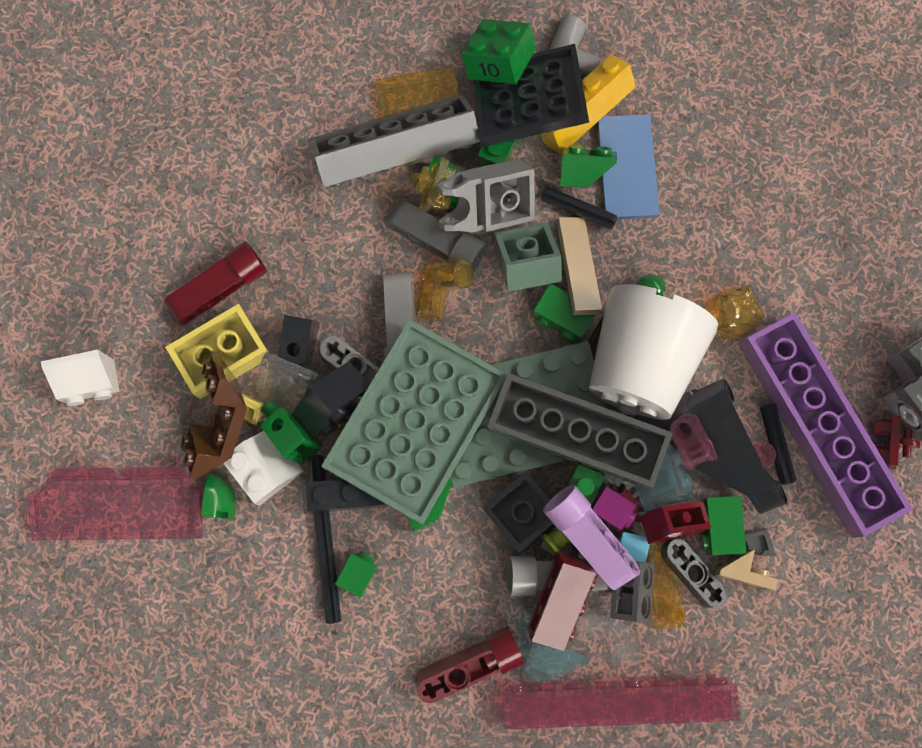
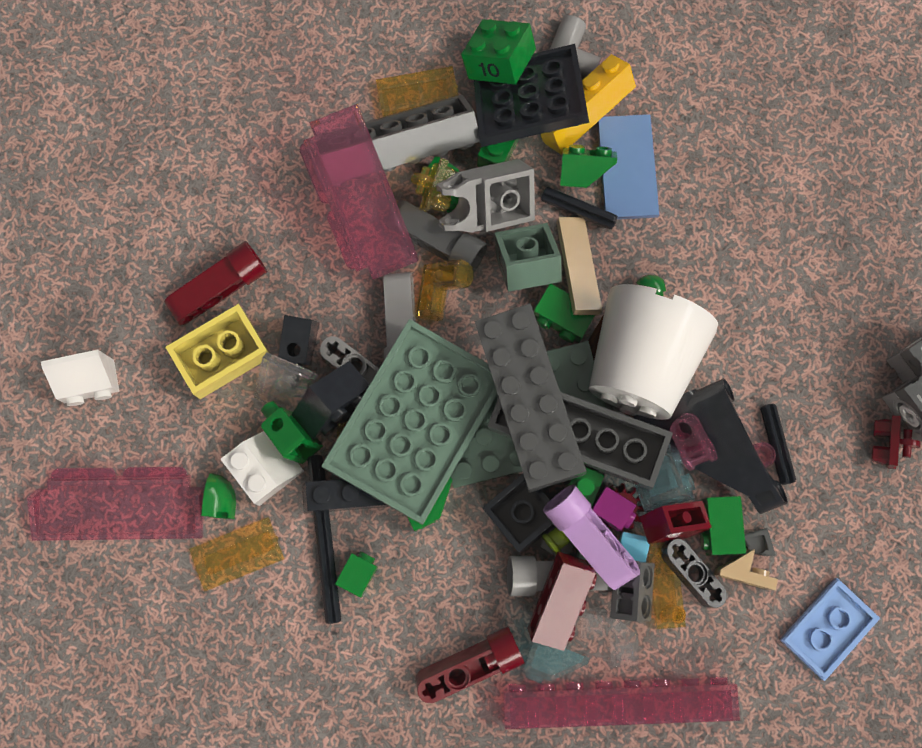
reddish brown slope [181,351,247,479] -> none
light yellow slope [242,393,266,426] -> none
clear yellow piece [706,285,764,339] -> none
medium lavender brick [739,312,913,538] -> none
none -> clear yellow piece [189,517,285,592]
none -> clear pink slope [299,104,419,280]
none -> dark grey brick [474,303,587,492]
none -> light blue tile [780,578,880,681]

